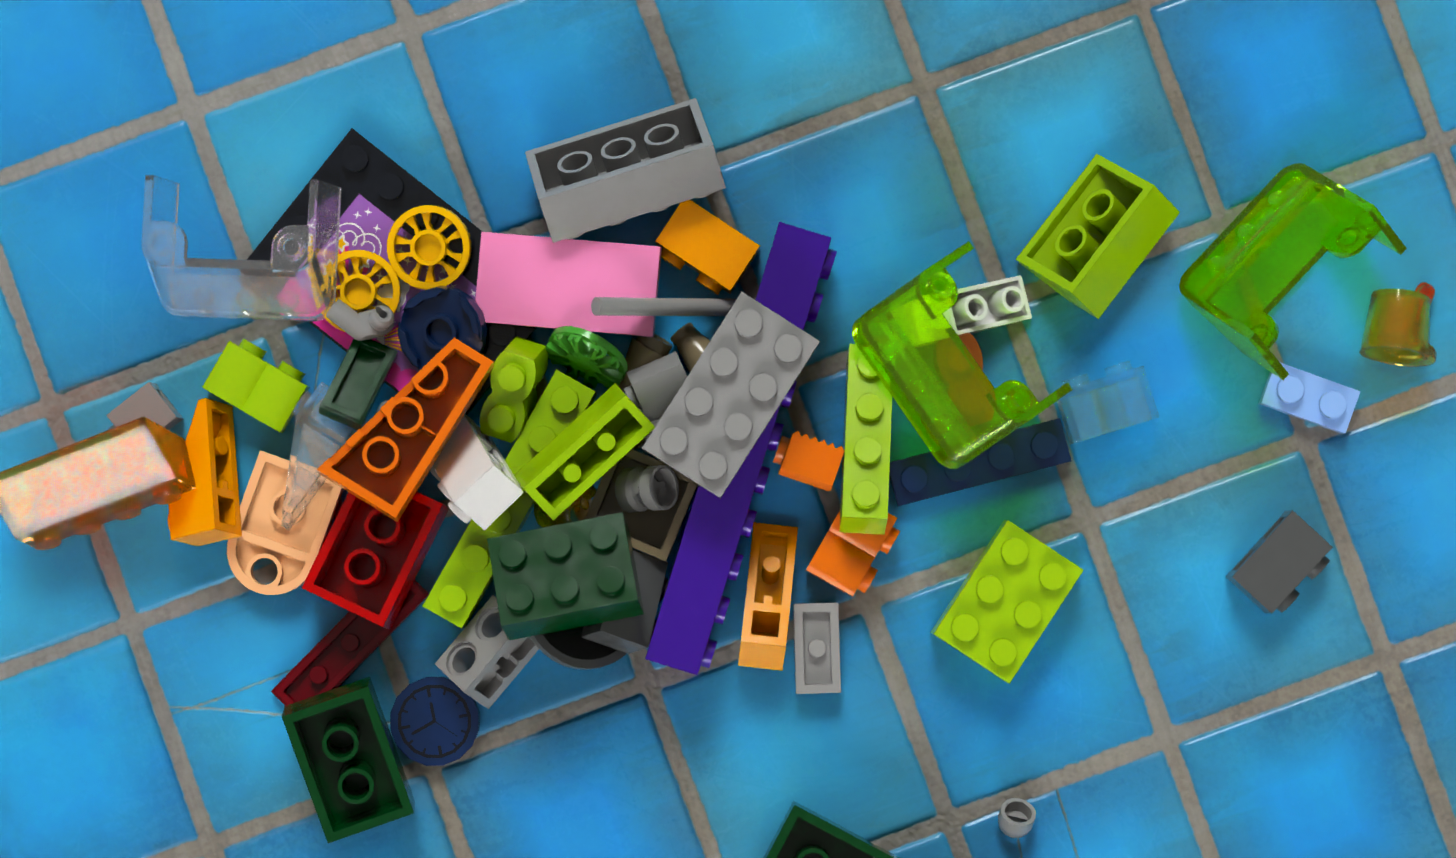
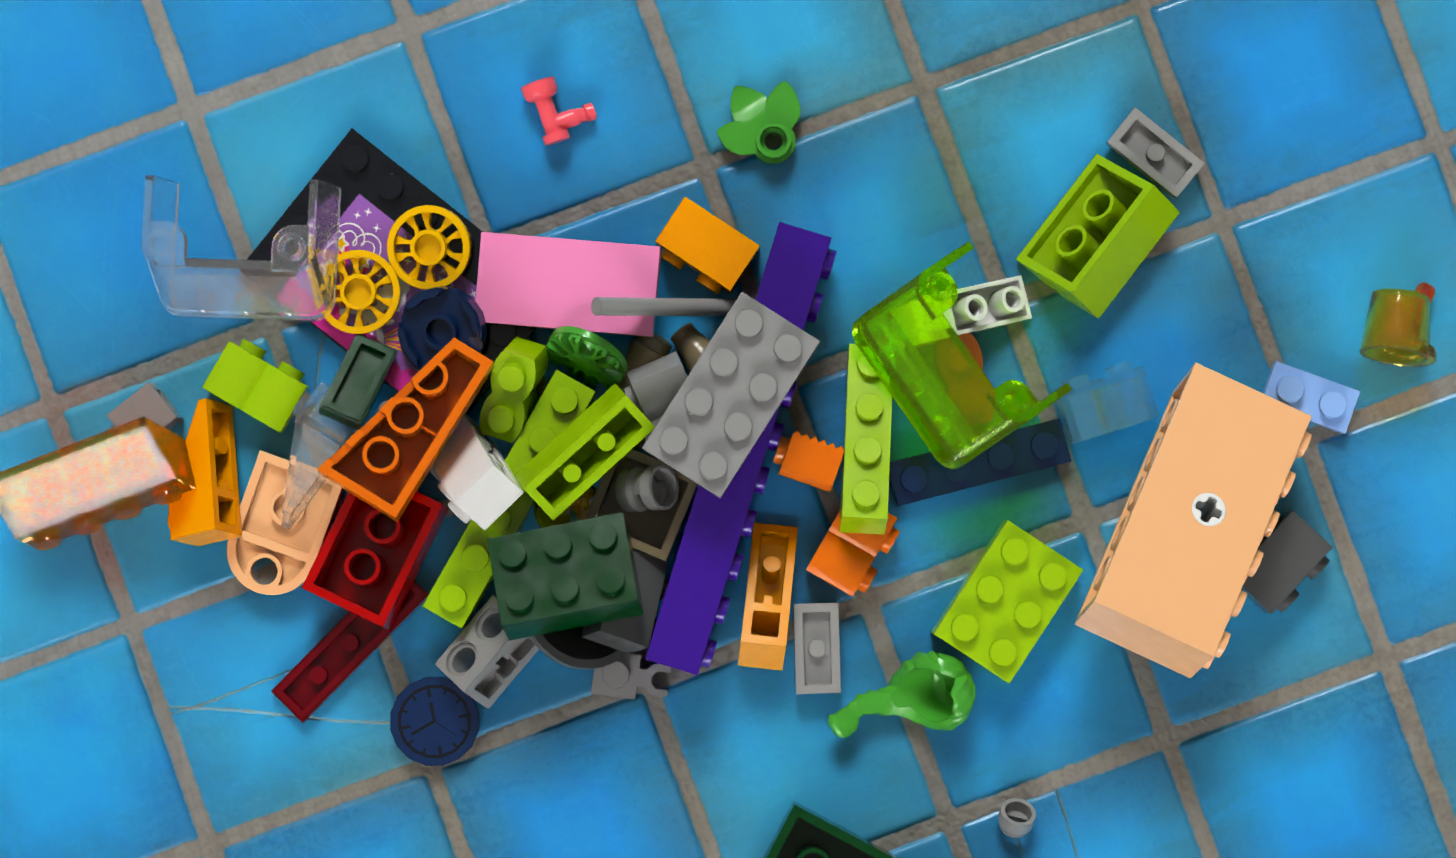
dark green brick [282,677,415,843] -> none
light grey arm [326,299,394,341] -> none
light grey brick [525,98,726,243] -> none
clear neon green windscreen [1179,163,1407,380] -> none
none -> coral piece [520,76,597,146]
none -> light grey plate [591,653,672,700]
none -> bright green plate [717,81,801,164]
none -> bright green hair [828,650,975,738]
none -> light nougat piece [1074,362,1312,678]
none -> light grey plate [1105,107,1205,200]

